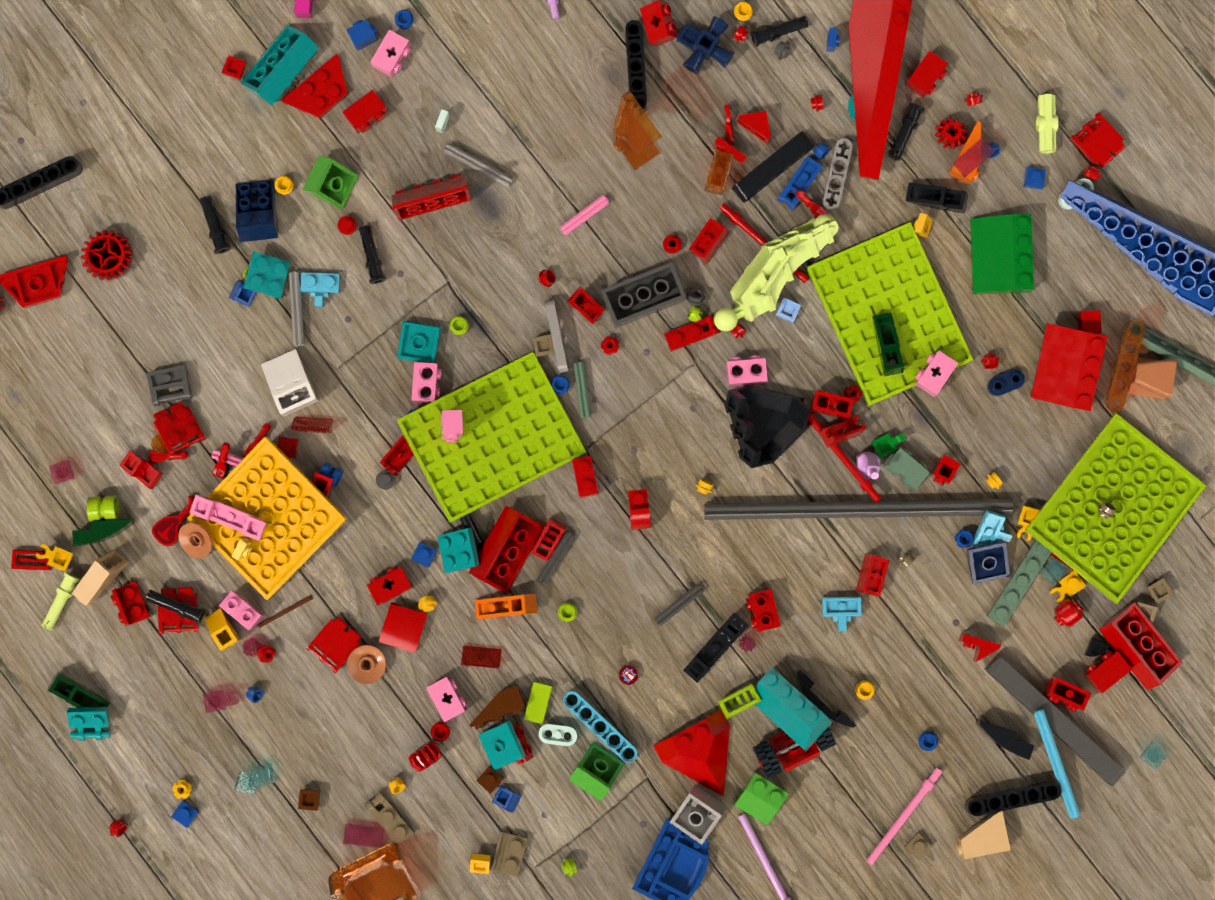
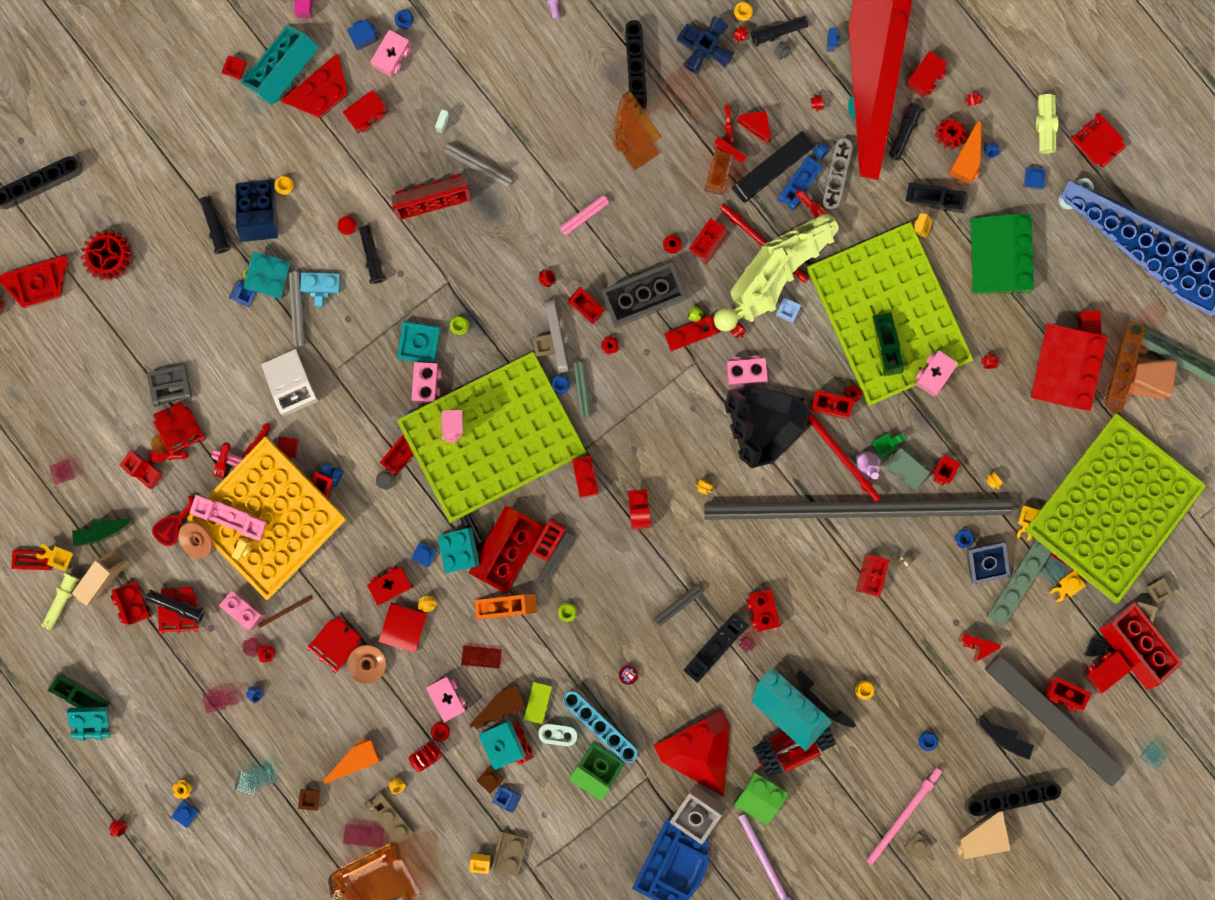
lime wheel [87,495,120,522] -> none
yellow slope [204,608,241,651] -> none
clear red slope [291,416,333,434] -> none
bright green slope [302,156,359,209] -> none
lime plate [561,858,577,877] -> none
red brick [640,0,677,46] -> none
dark grey plate [686,288,705,306] -> none
lime slope [718,684,761,720] -> none
red hinge [819,415,866,448] -> none
medium azure hinge [822,597,862,632] -> none
clear pink plate [952,138,995,178] -> none
medium azure hinge [972,510,1013,547] -> none
dark blue plate [987,370,1025,396] -> none
medium azure axle [1034,709,1080,819] -> none
red head [1054,599,1084,627] -> none
red plate [1083,166,1102,181] -> none
dark tan plate [1098,501,1117,519] -> none
none -> orange slope [323,738,381,784]

